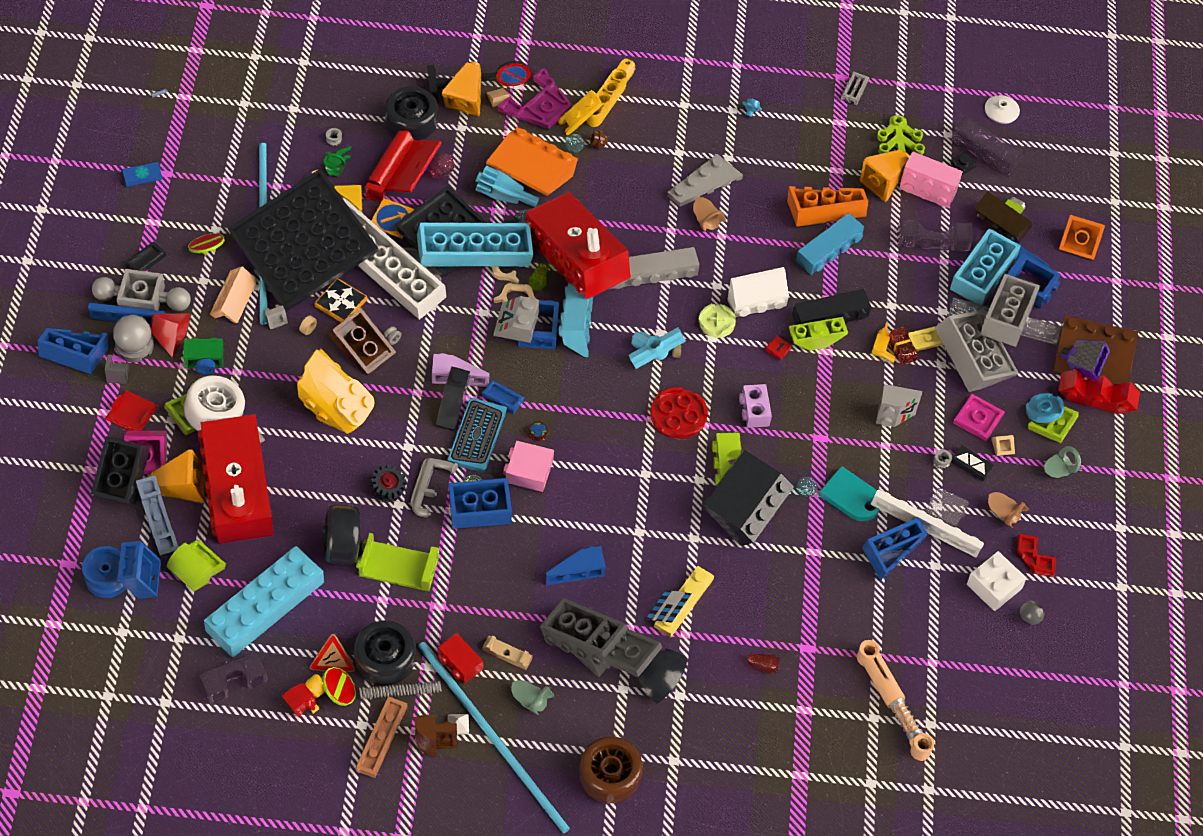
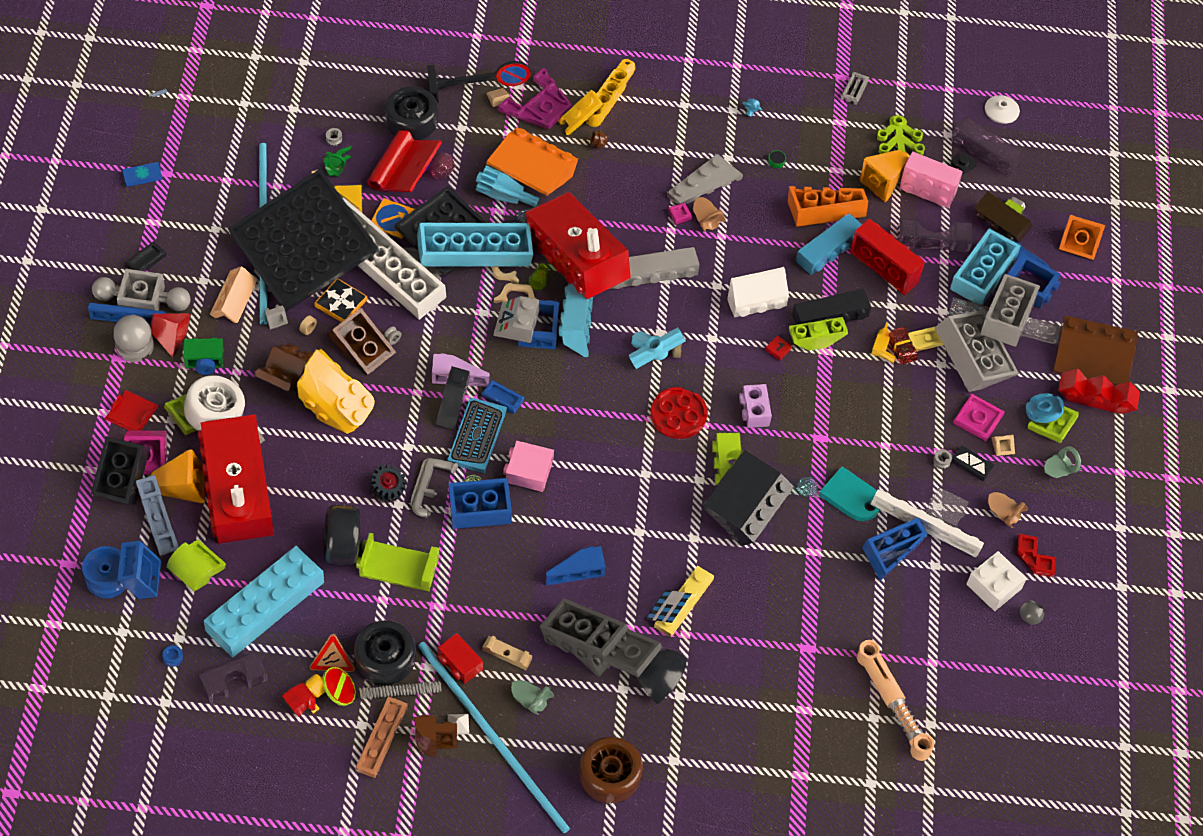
blue wedge [37,328,109,374] -> none
dark grey panel [105,355,129,384] -> none
piece [188,233,225,256] -> none
red tile [365,182,385,202] -> none
light orange slope [442,61,481,116] -> none
tile [529,421,548,441] -> none
clear light blue tile [566,134,584,153] -> none
yellowish green tile [698,304,736,338] -> none
clear red cone [749,653,780,674] -> none
light grey slope [876,384,922,427] -> none
torso [1061,340,1110,381] -> none
none -> blue tile [162,645,183,667]
none -> reddish brown bracket [255,343,313,391]
none -> dark pink tile [668,203,692,225]
none -> tile [768,150,786,168]
none -> red brick [850,218,925,295]

